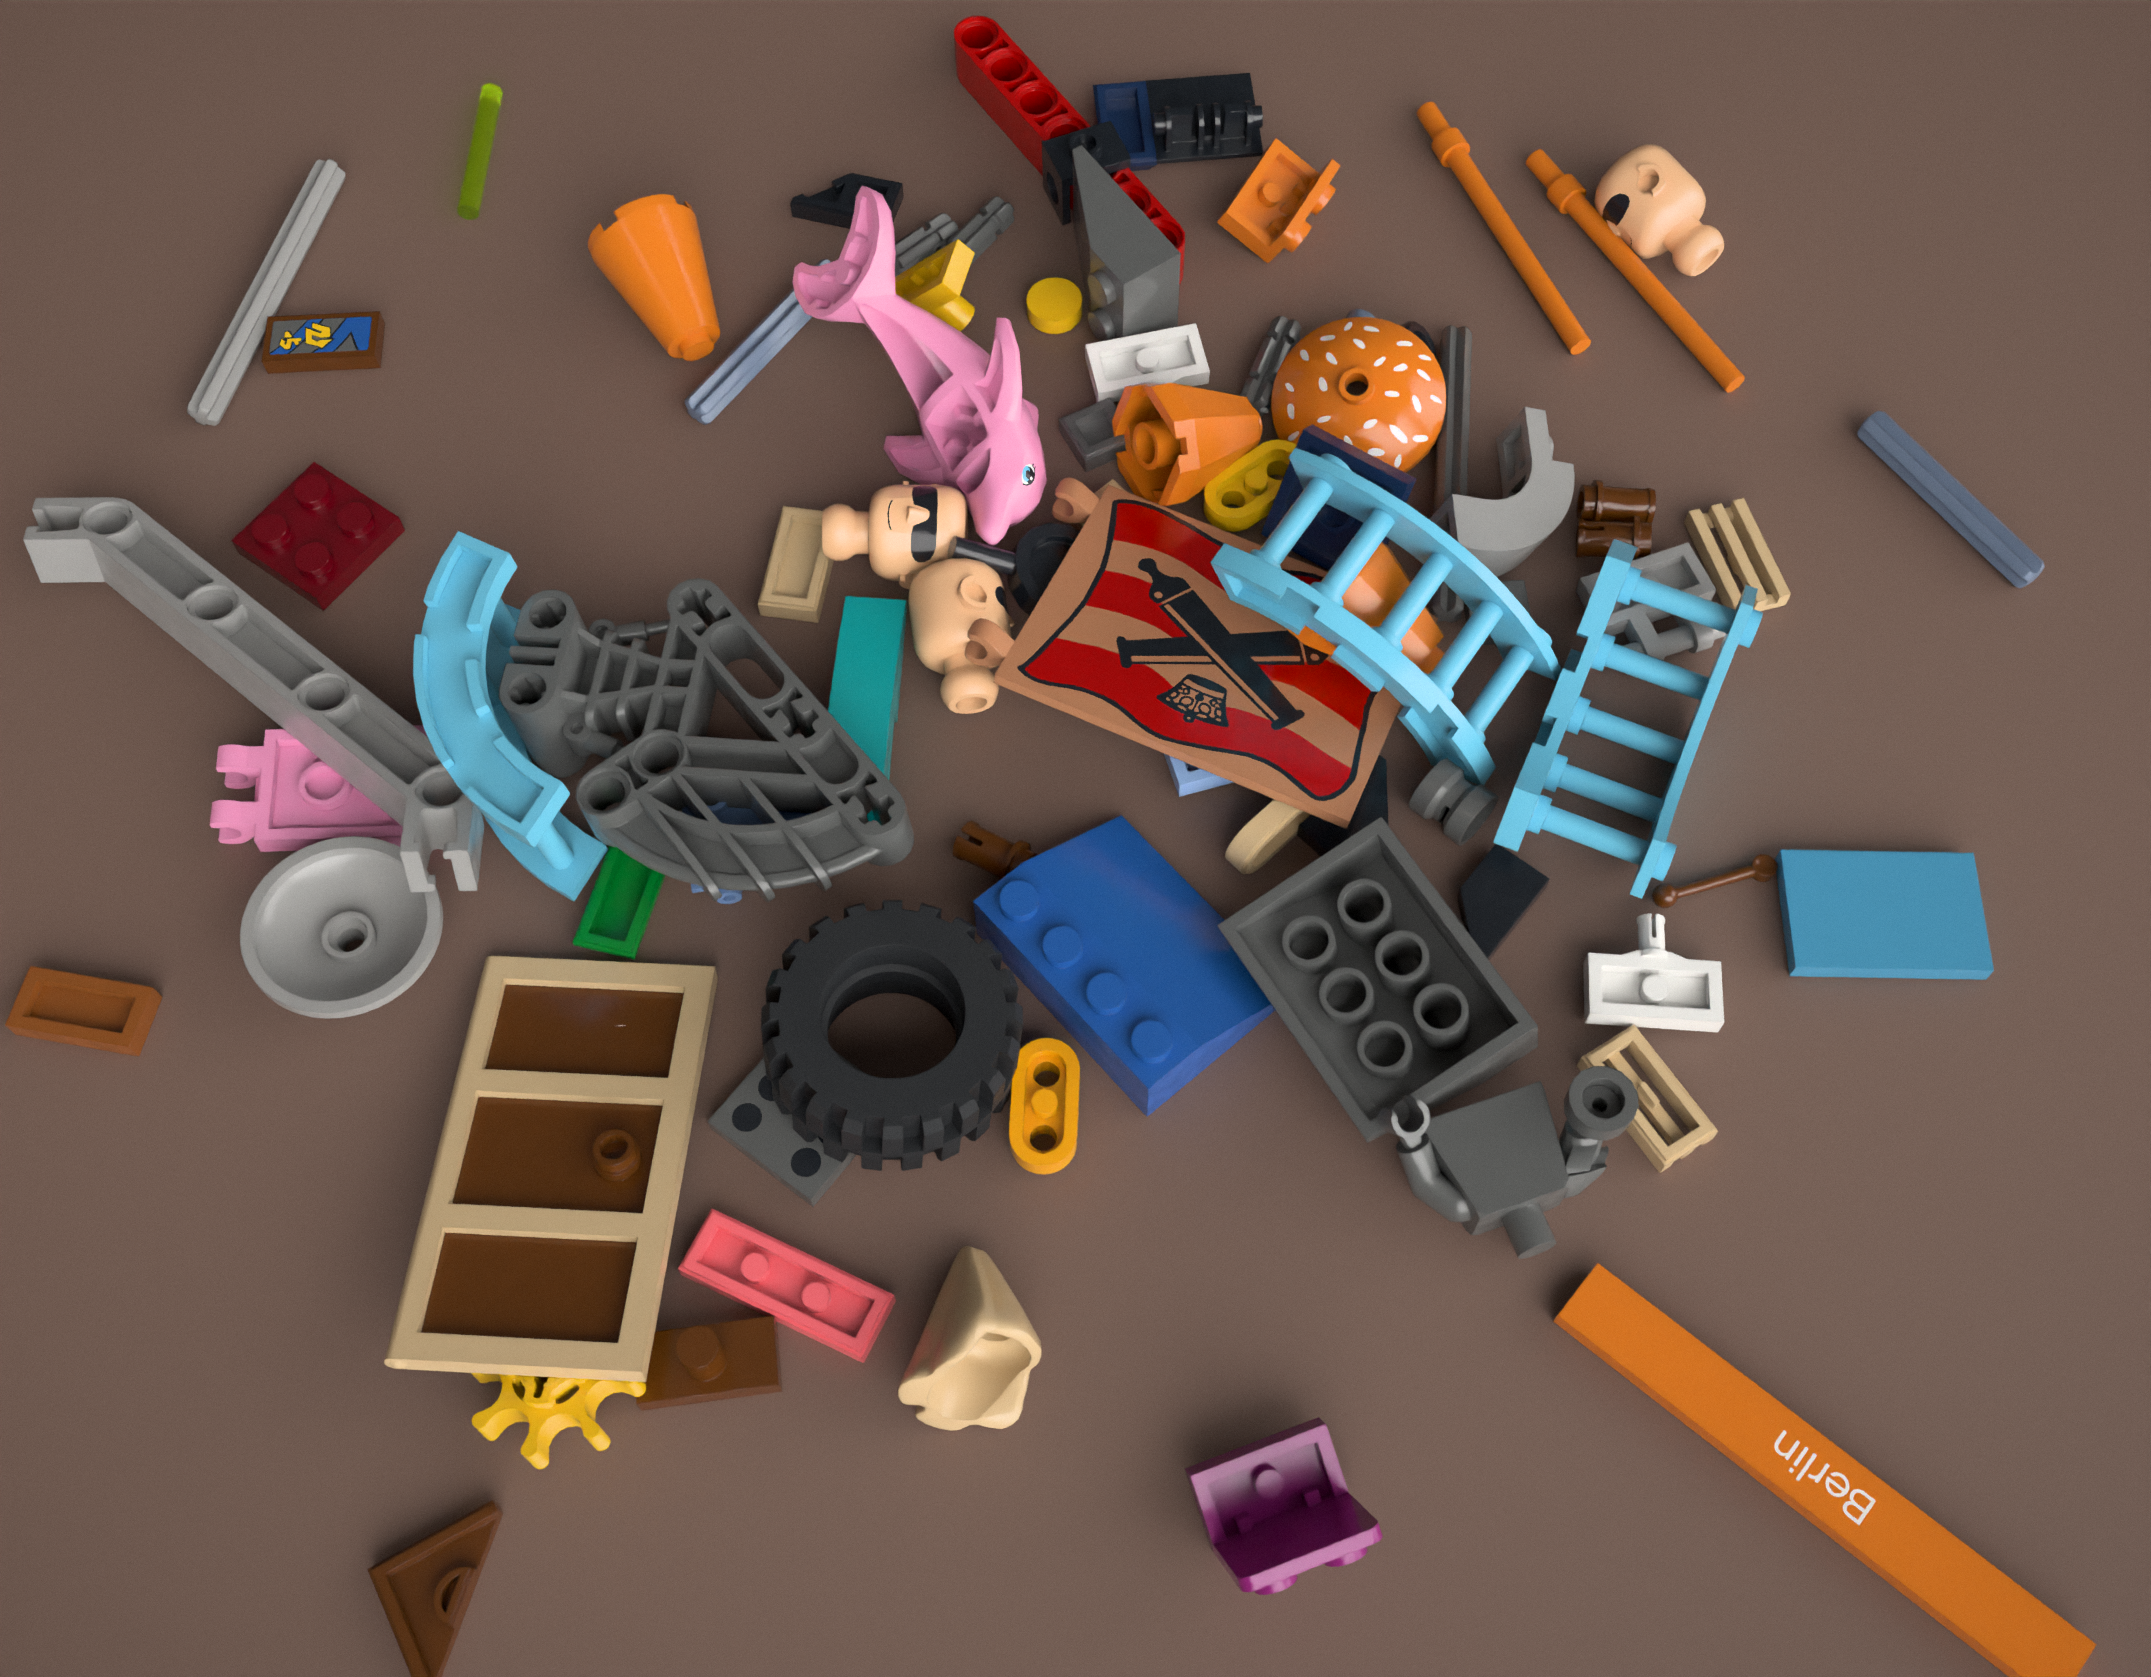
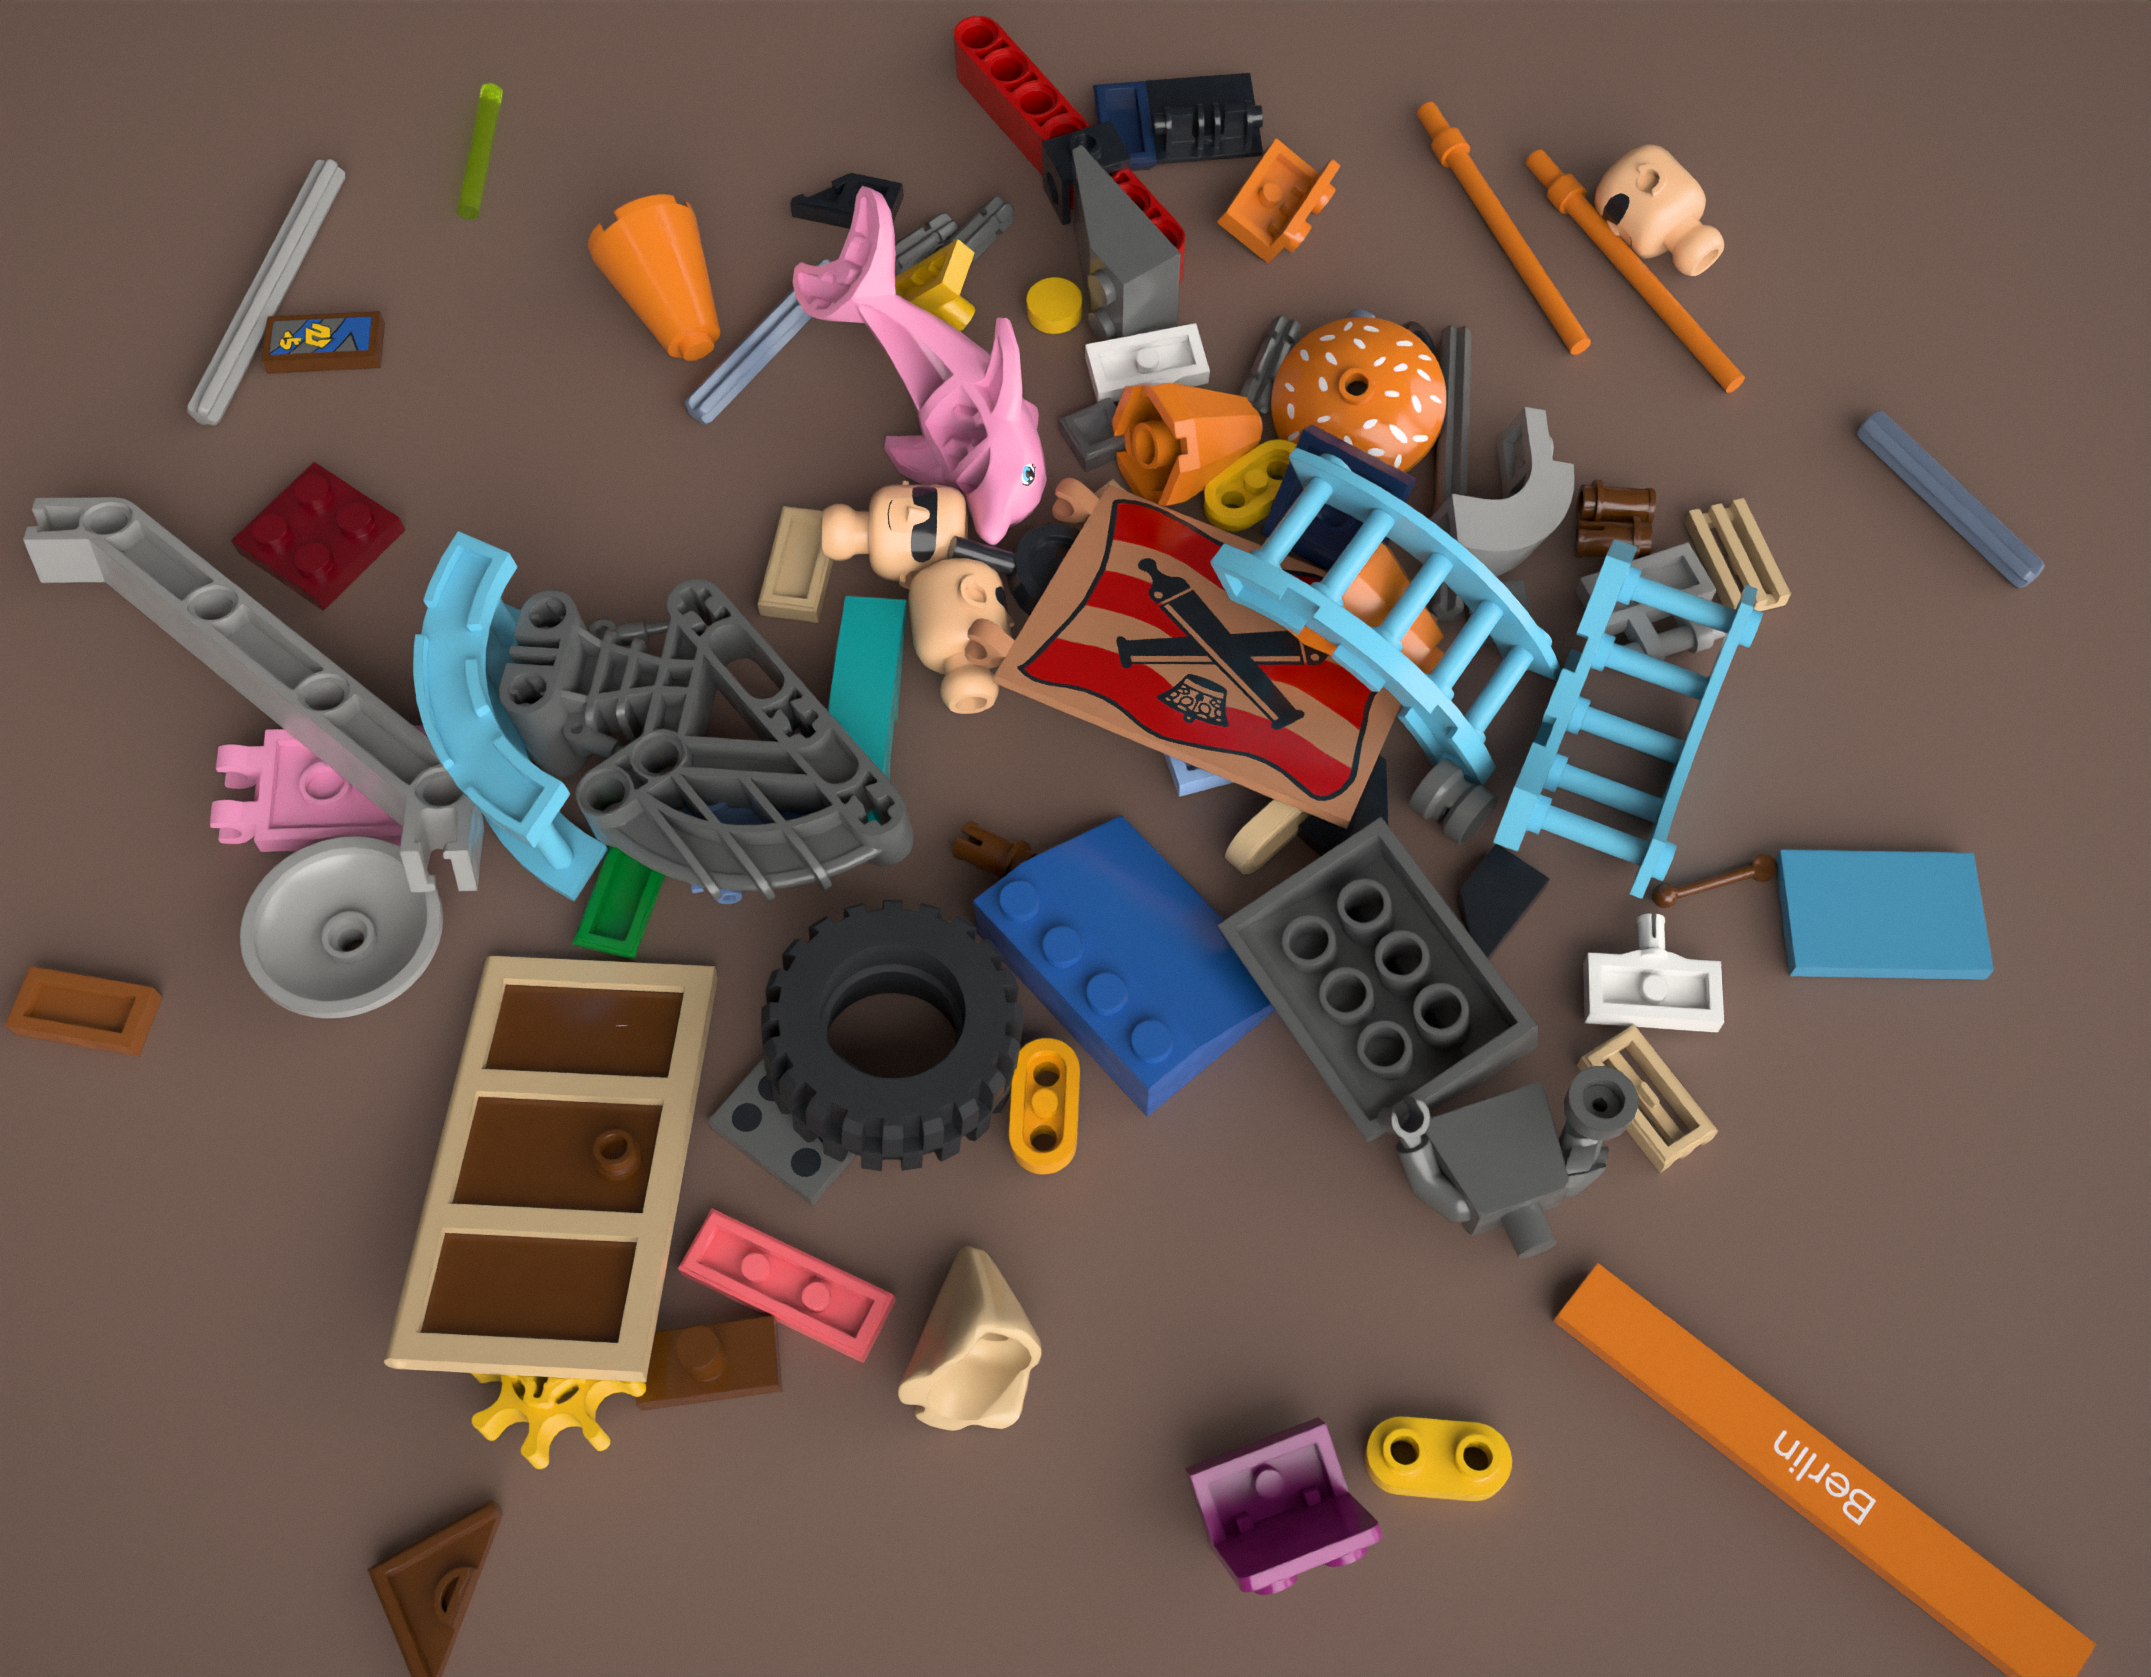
none -> yellow plate [1364,1416,1512,1501]

